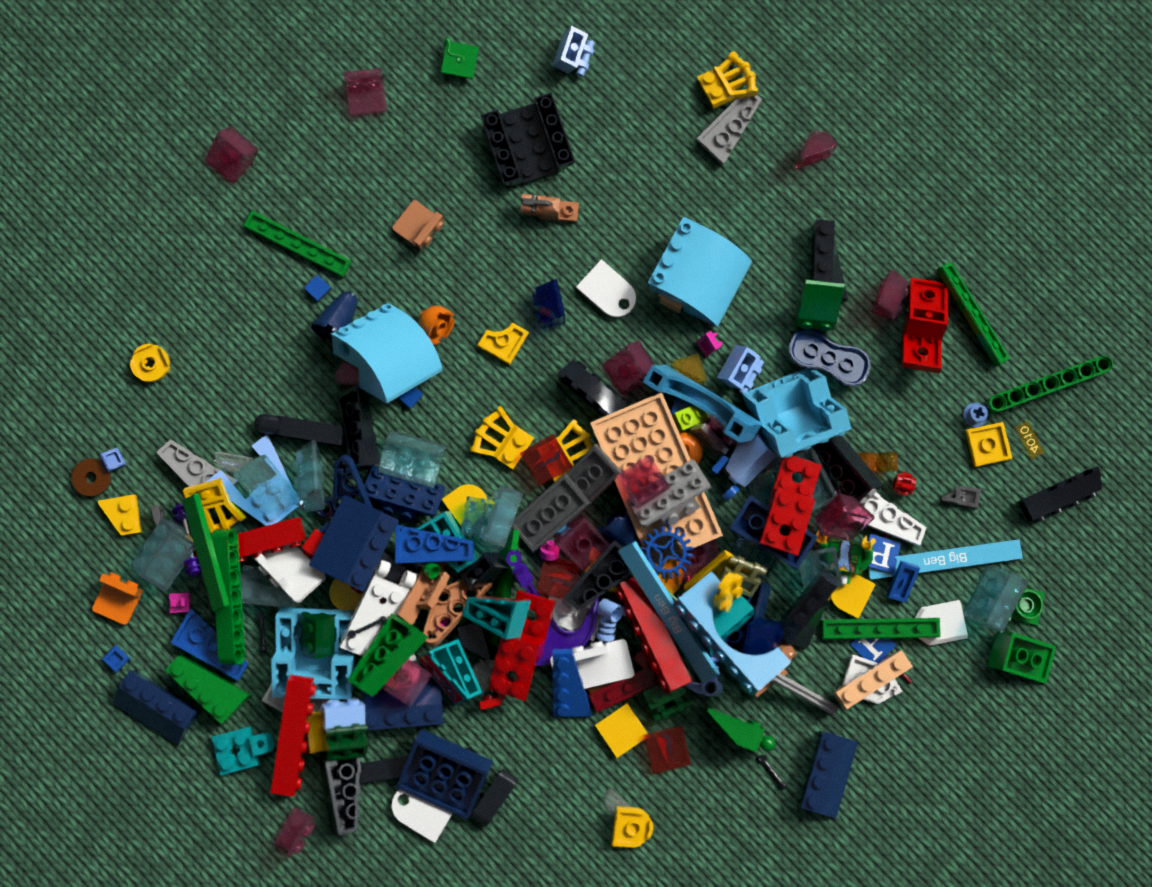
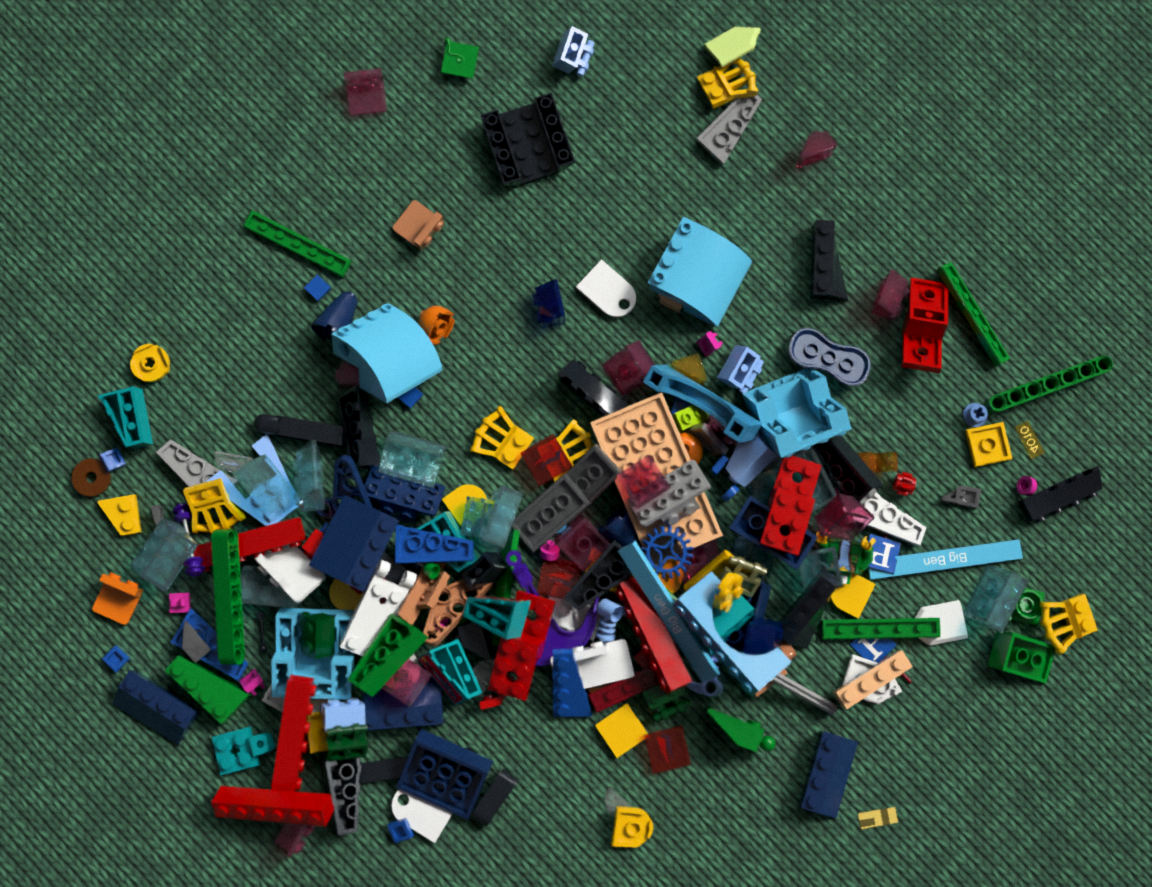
green tile [183,494,230,612] -> none
clear pink slope [205,126,259,184] -> none
black hinge [348,616,387,638] -> none
yellow tile [477,323,529,365] -> none
nougat plate [521,194,579,223] -> none
black hinge [758,755,787,790] -> none
green slope [796,280,845,331] -> none
blue plate [886,560,920,603] -> none
none -> teal wedge [97,386,153,449]
none -> flat silver slope [182,620,211,663]
none -> red brick [211,786,334,826]
none -> dark pink tile [239,669,265,696]
none -> blue tile [387,818,414,843]
none -> yellowish green tile [704,27,761,67]
none -> clear yellow sticker [858,807,898,829]
none -> dark pink tile [1017,476,1037,496]
none -> yellow plate [1039,593,1098,655]

